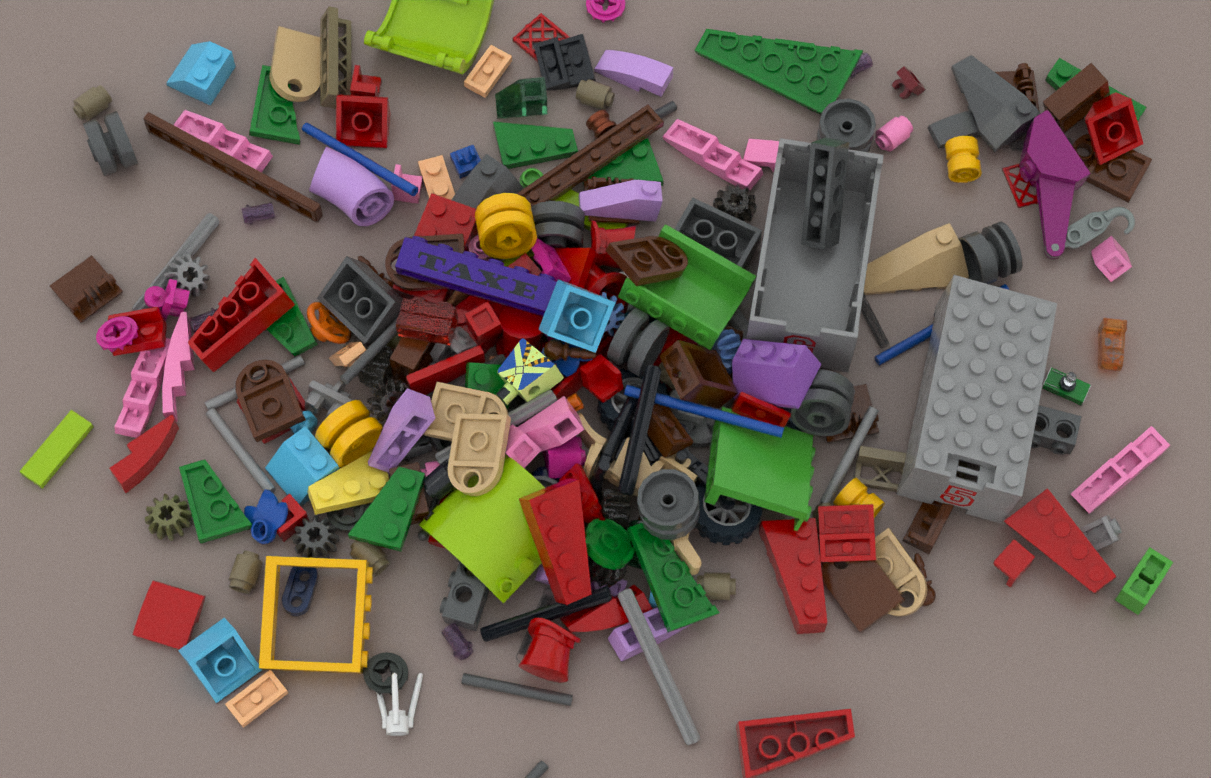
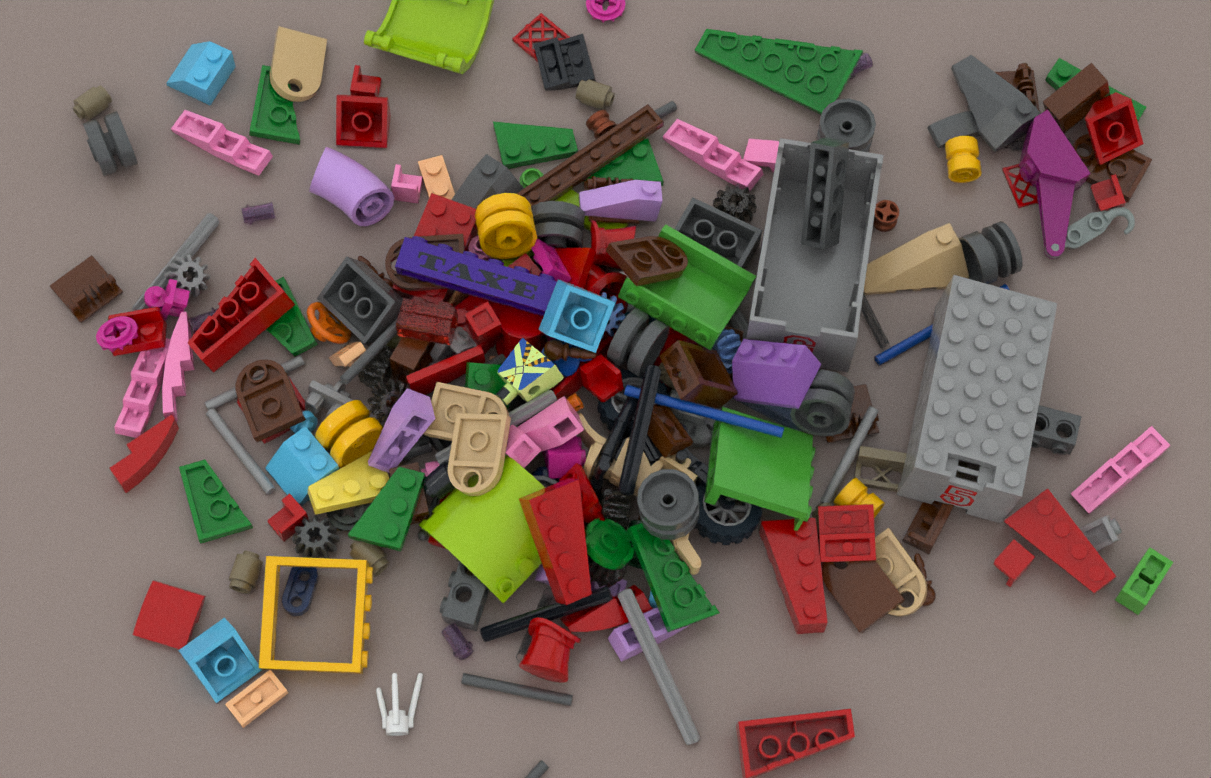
lime tile [19,410,94,489] -> none
reddish brown tile [143,112,323,222] -> none
olive gear [144,493,192,541] -> none
blue plate [244,489,288,544] -> none
blue piece [302,122,418,196] -> none
dark tan fence [320,6,351,109] -> none
pearl dark grey gear [363,652,408,695] -> none
blue tile [450,145,480,179] -> none
light nougat plate [464,45,512,98] -> none
clear green slope [495,77,548,119] -> none
lavender slope [594,50,673,97] -> none
dark tan brick [697,572,736,600] -> none
red slope [730,392,791,427] -> none
bright pink brick [875,116,913,152] -> none
dark red tile [891,66,926,99] -> none
green piece [1042,367,1091,406] -> none
bright pink panel [1091,236,1132,282] -> none
clear orange leg [1098,318,1127,371] -> none
none -> copper wheel [873,200,899,232]
none -> red panel [1091,174,1126,212]

